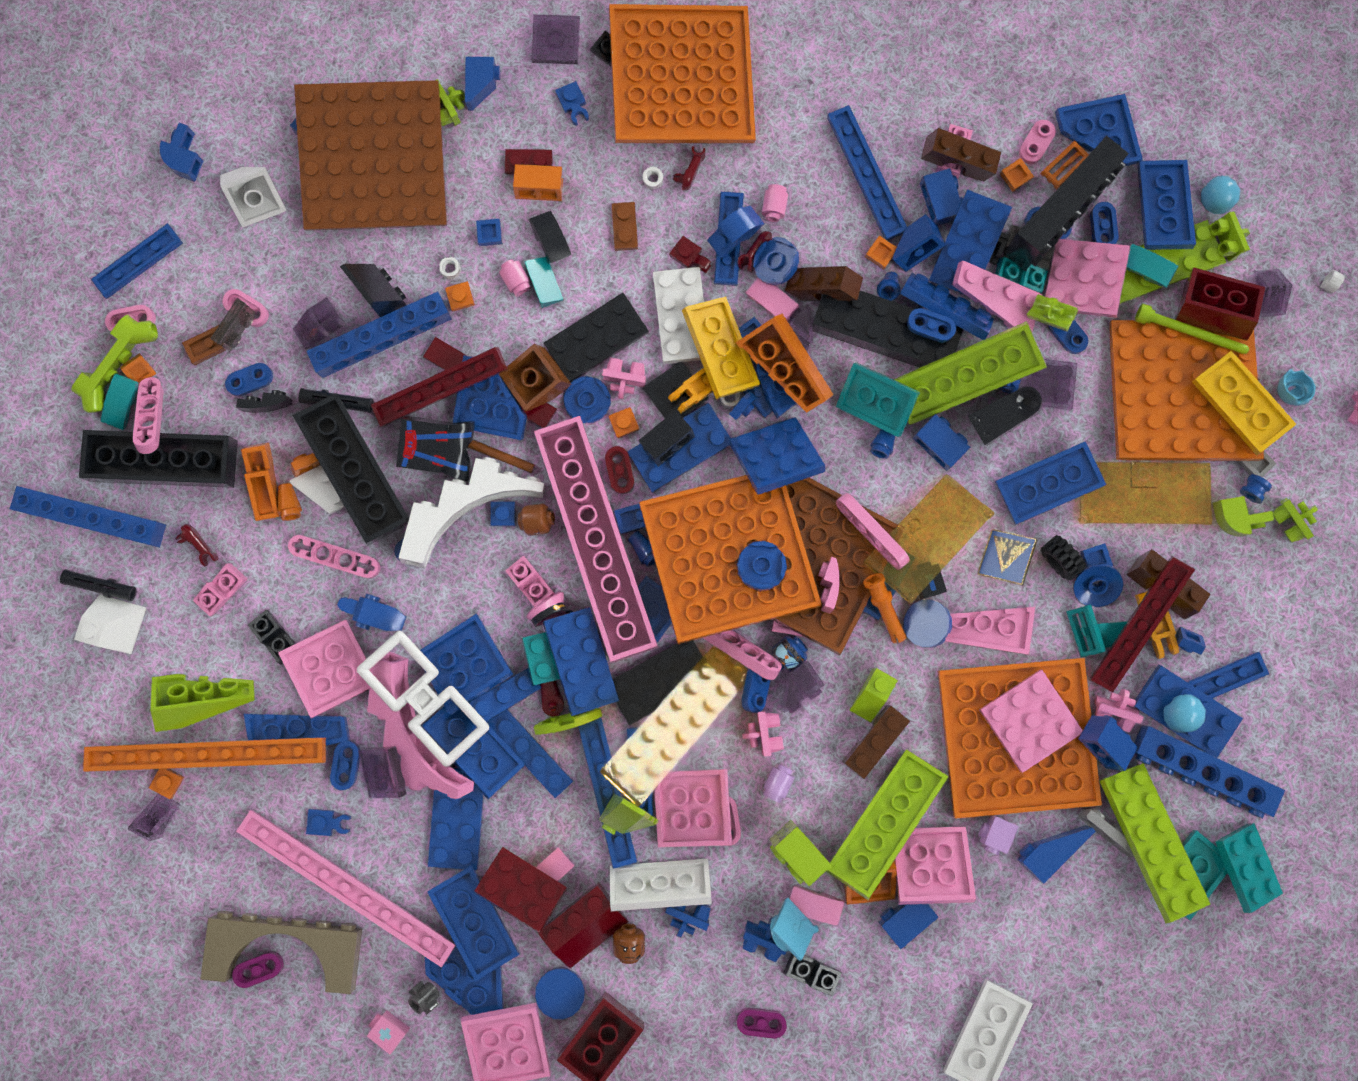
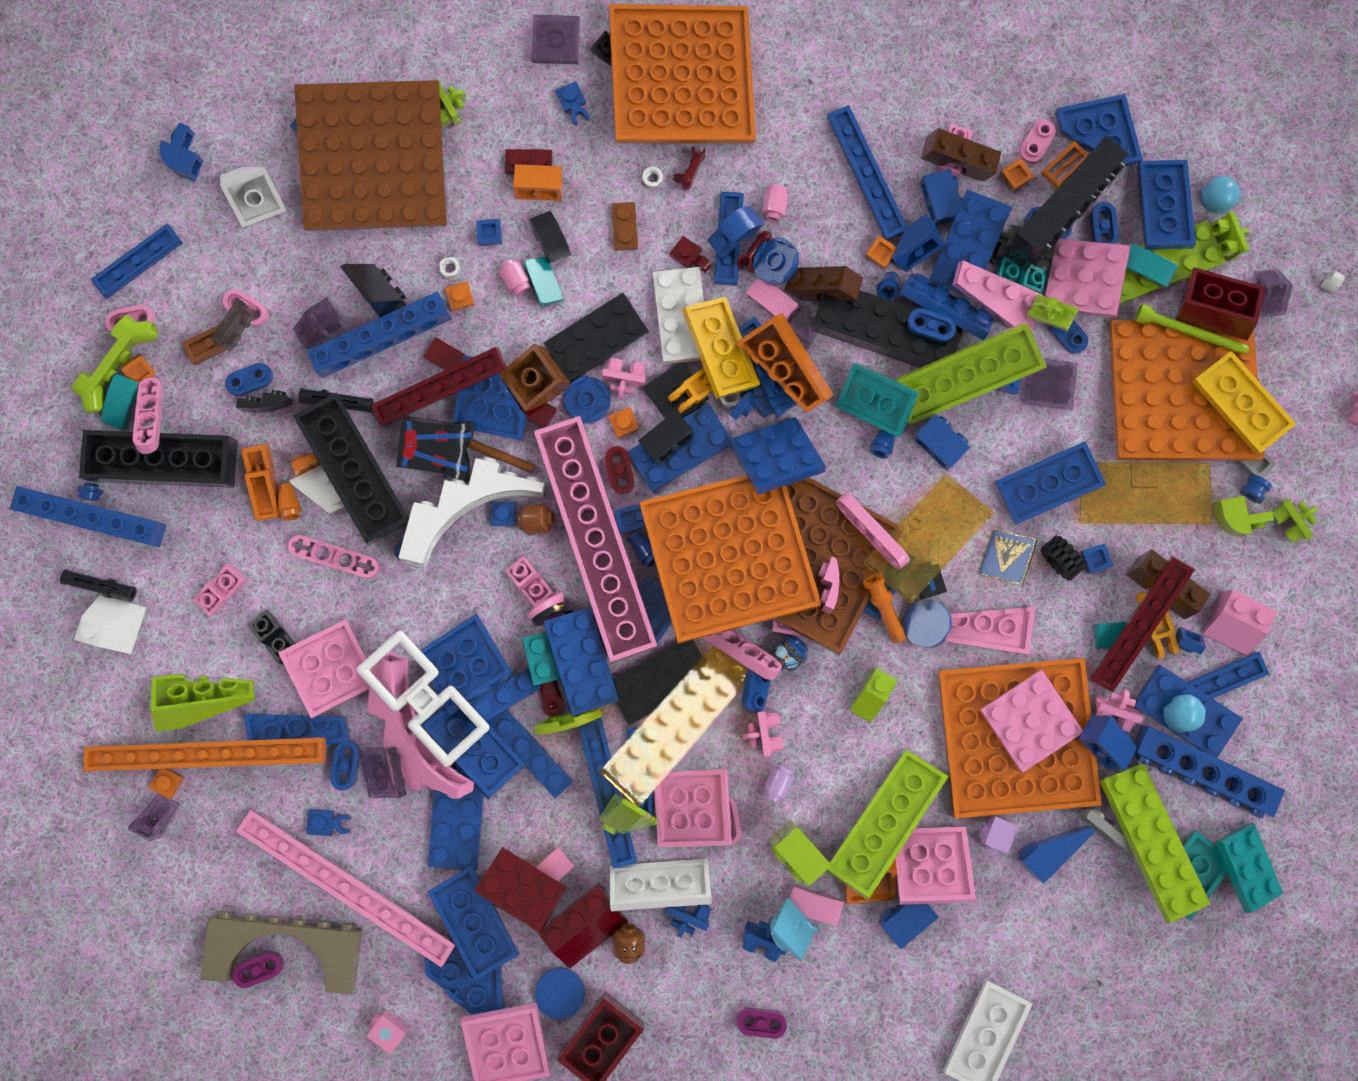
dark red piece [176,524,219,567] -> none
blue hinge [337,593,406,631] -> none
dark grey gear [408,981,440,1015] -> none
blue slope [465,57,501,111] -> none
blue tile [737,541,787,591] -> none
clear purple slope [780,661,824,714] -> none
black slope [783,953,842,996] -> none
reddish brown arch [842,705,910,779] -> none
black piece [968,386,1042,446] -> none
teal tile [1066,604,1106,658] -> none
blue dish [1073,564,1123,607] -> none
medium azure hair [1277,369,1316,406] -> none
none -> blue plate [77,482,103,501]
none -> bright pink slope [1203,589,1278,656]

